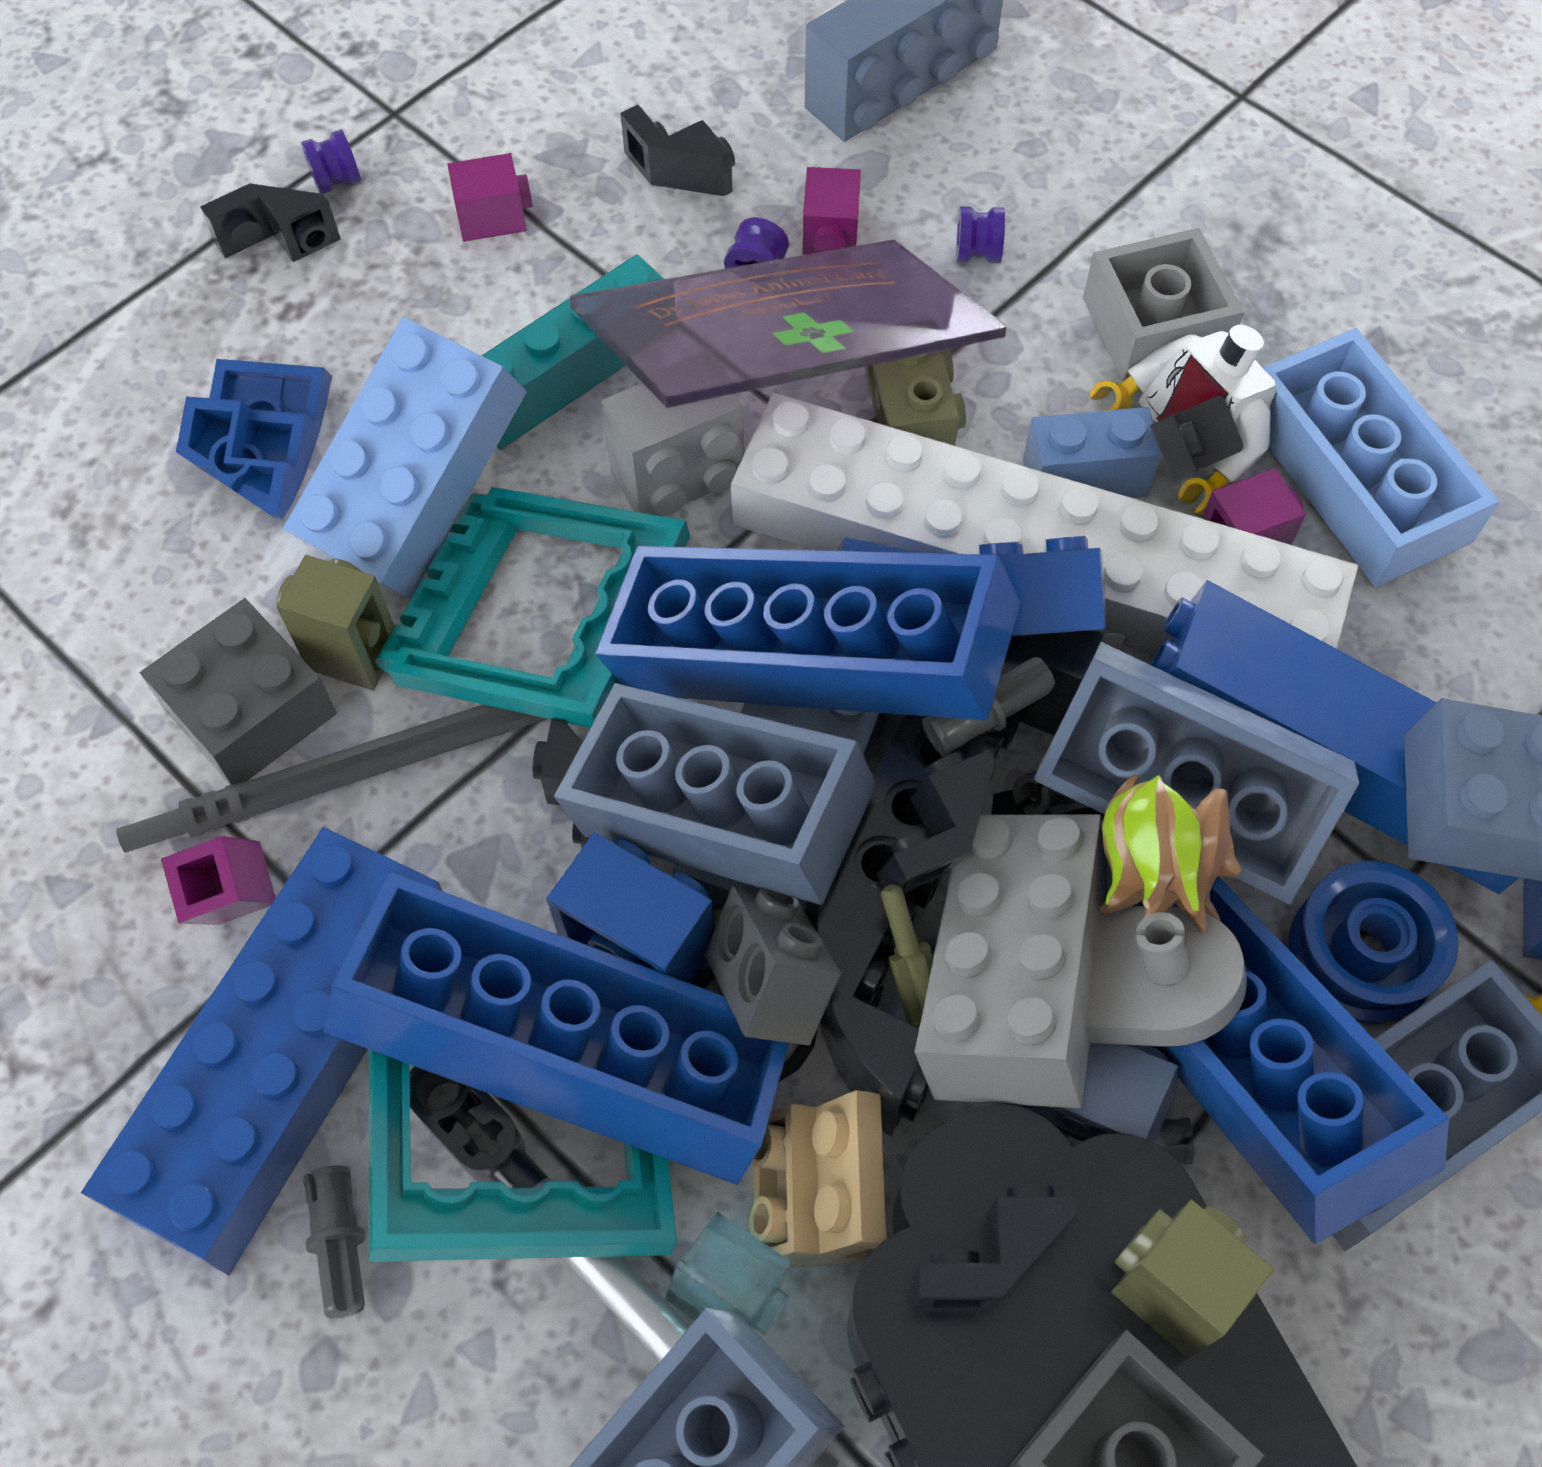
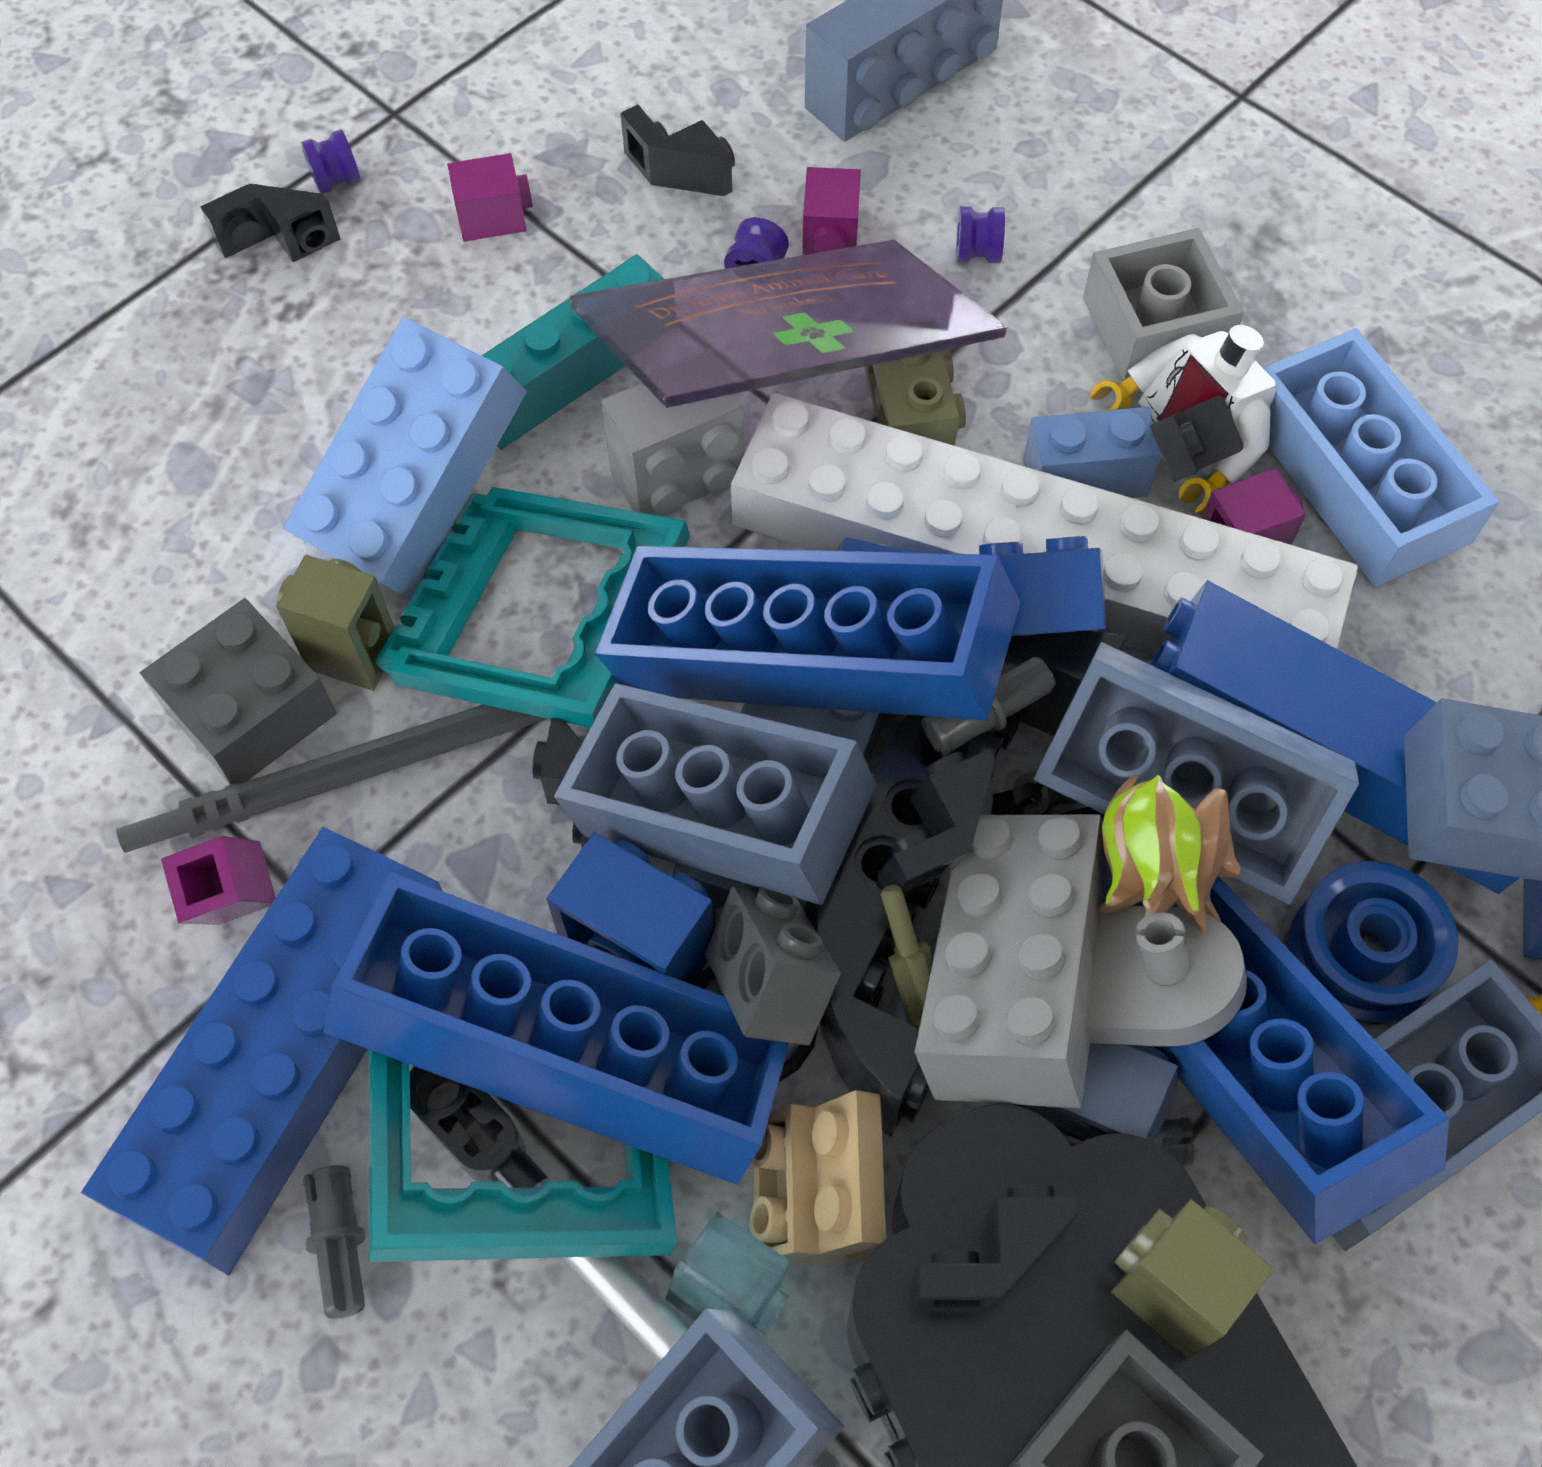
blue slope [176,359,332,519] -> none

